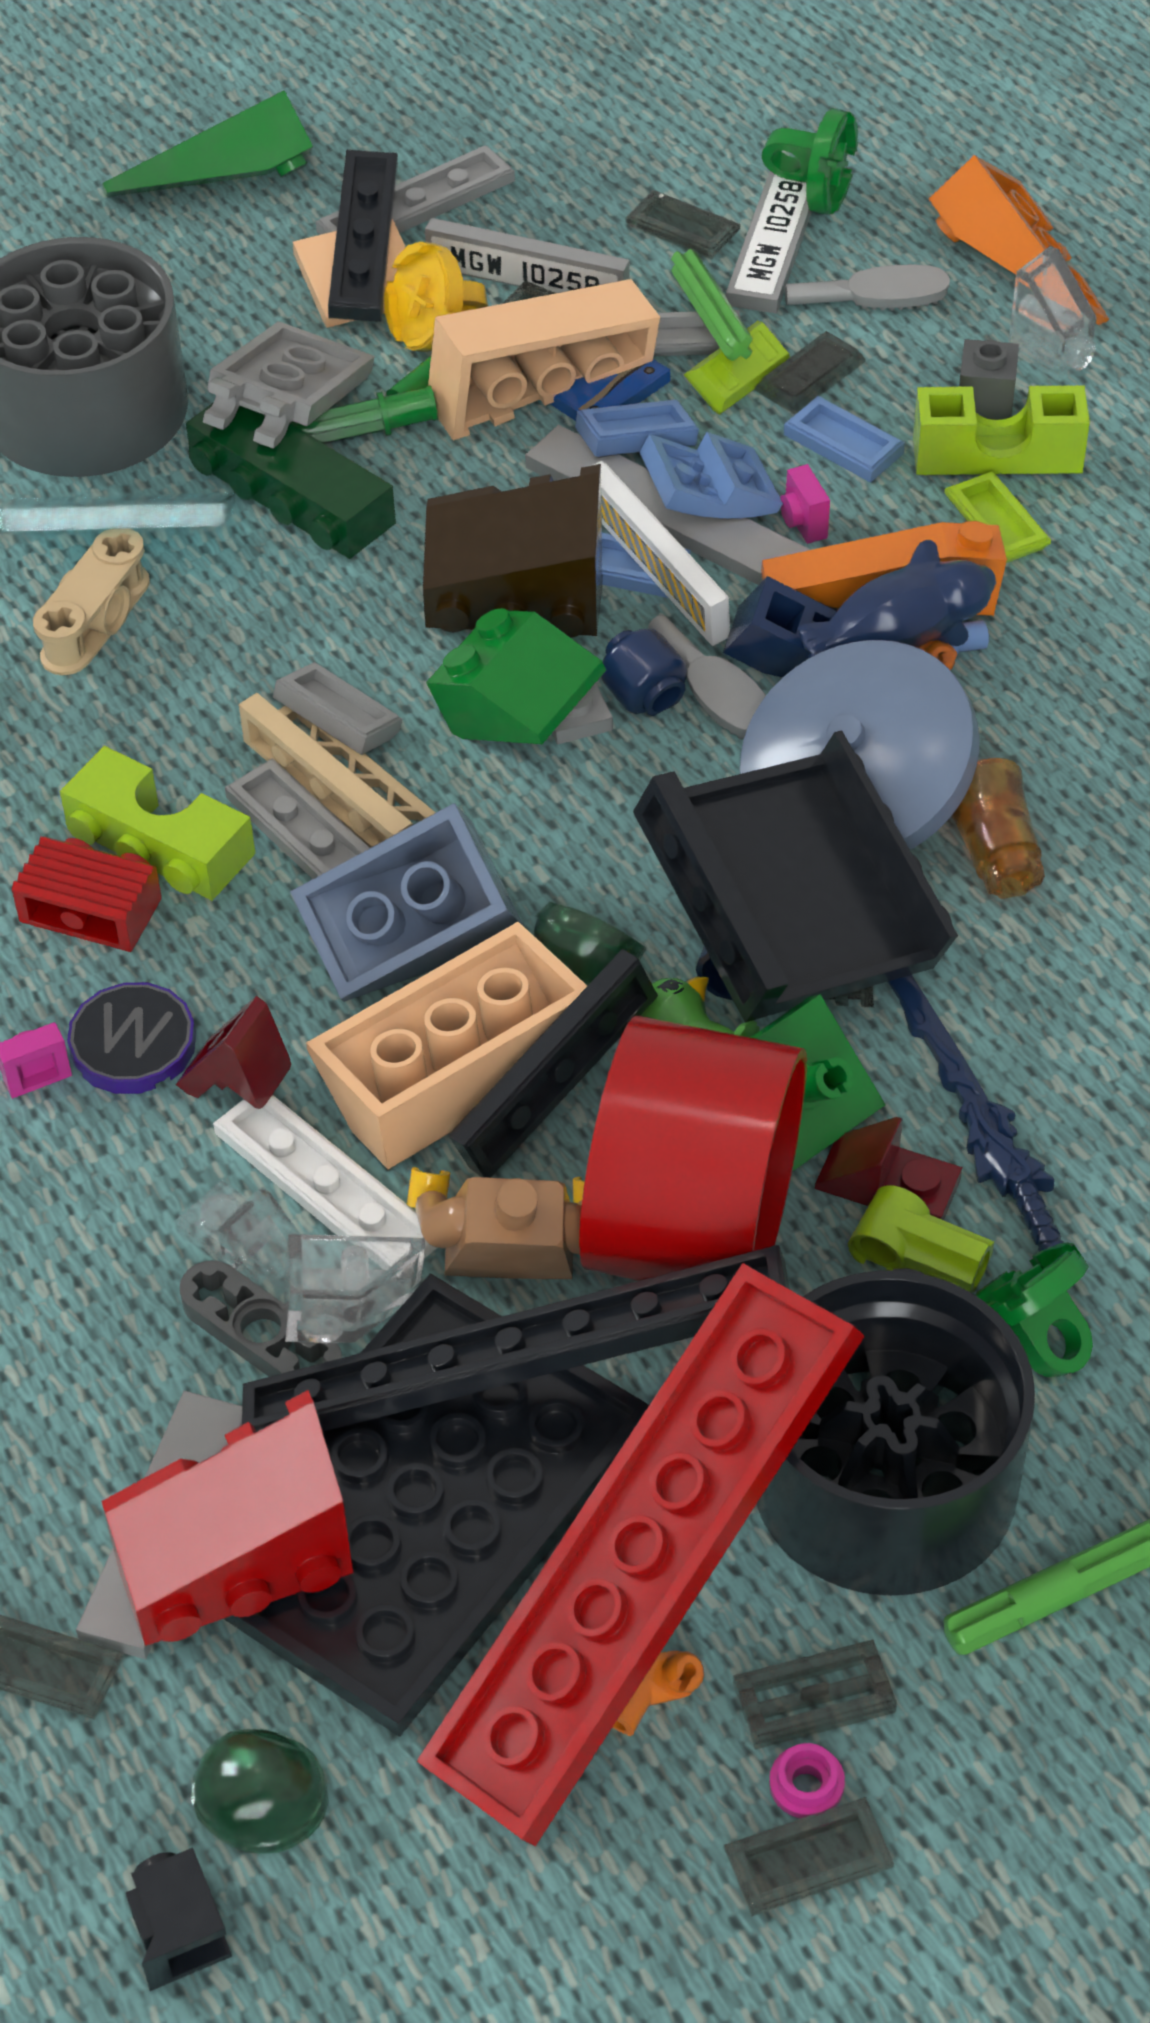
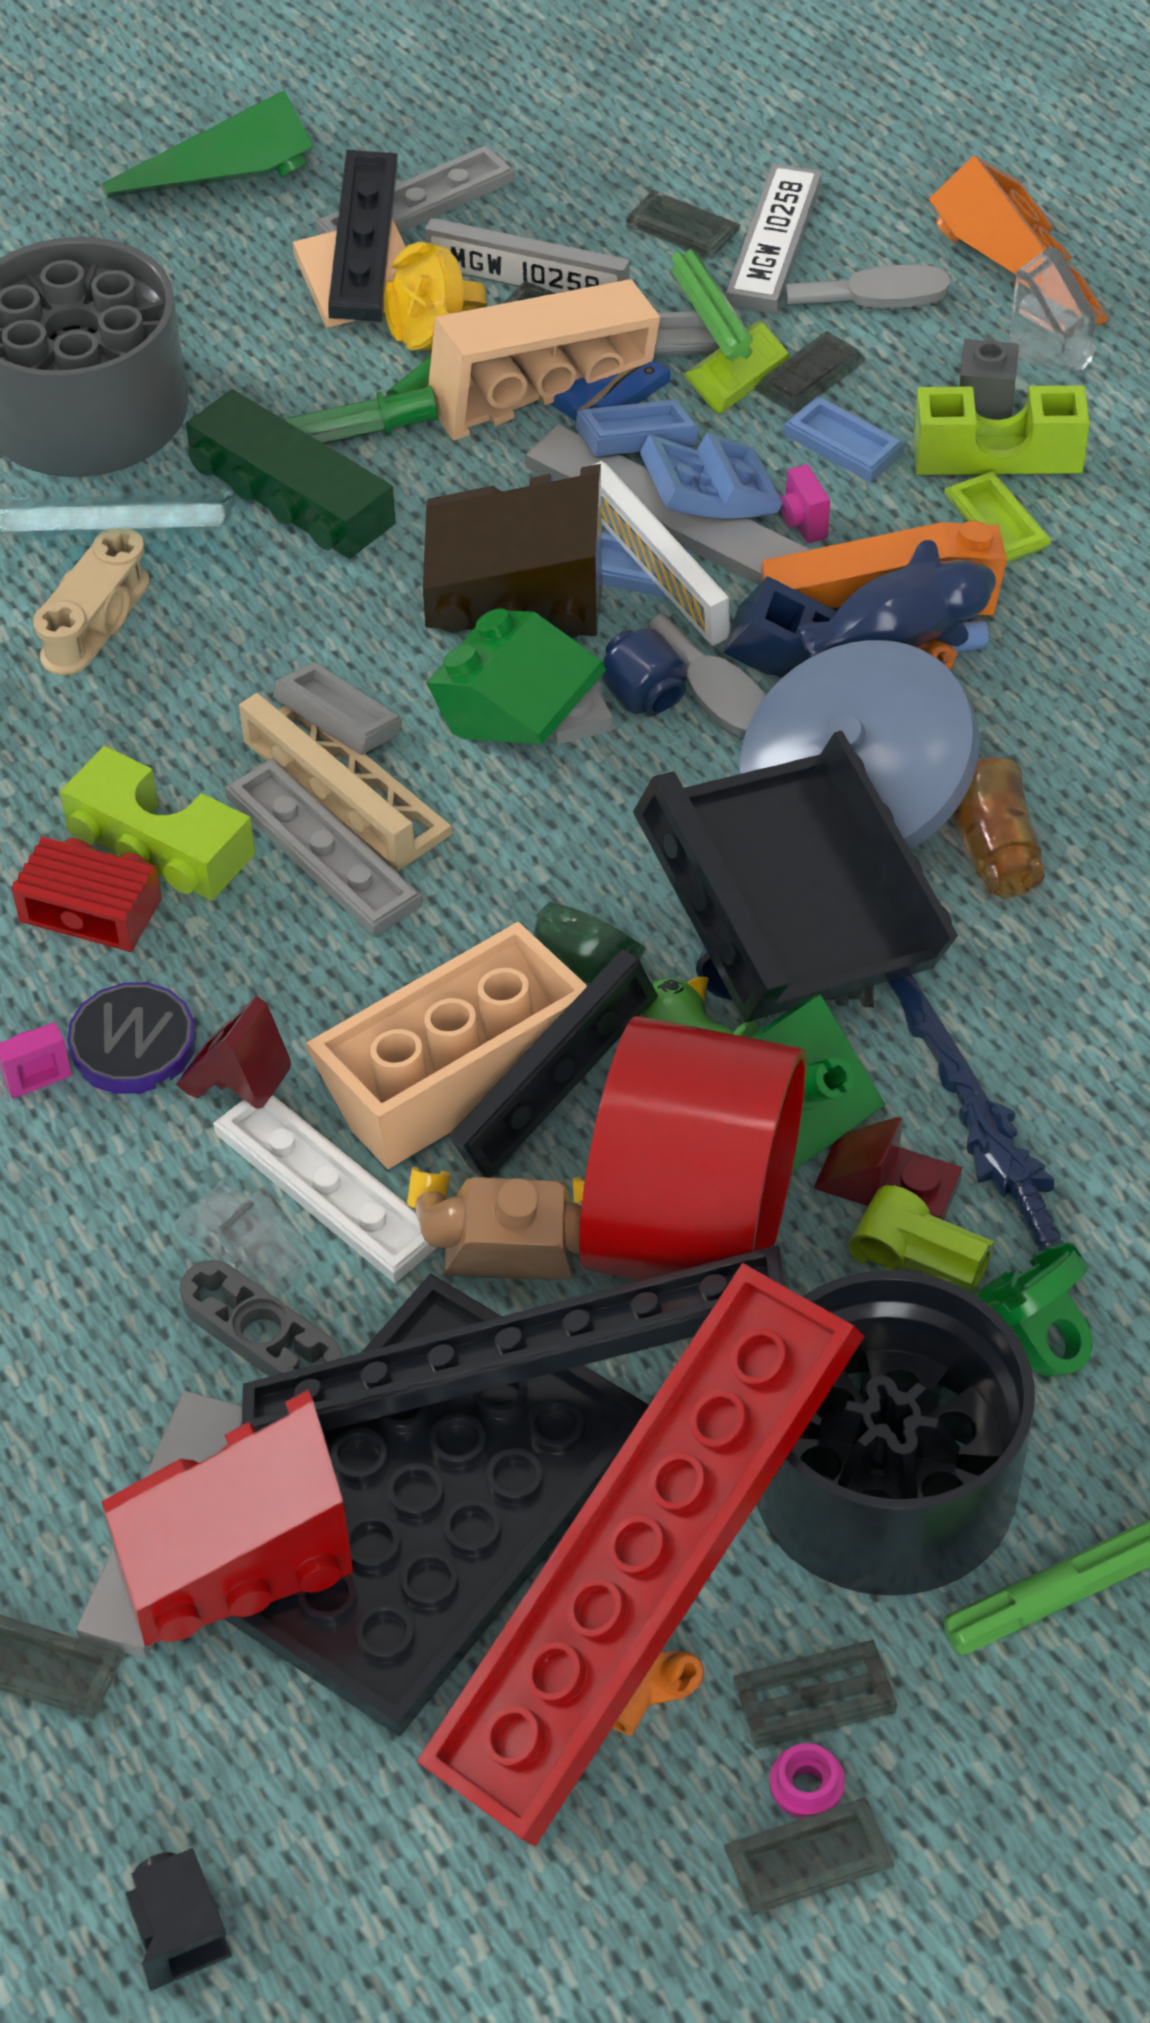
clear green hat [191,1728,329,1854] -> none
light grey tile [203,321,375,448] -> none
clear slope [284,1234,426,1343] -> none
sand blue slope [290,803,524,1002] -> none
green tile [761,108,858,215] -> none

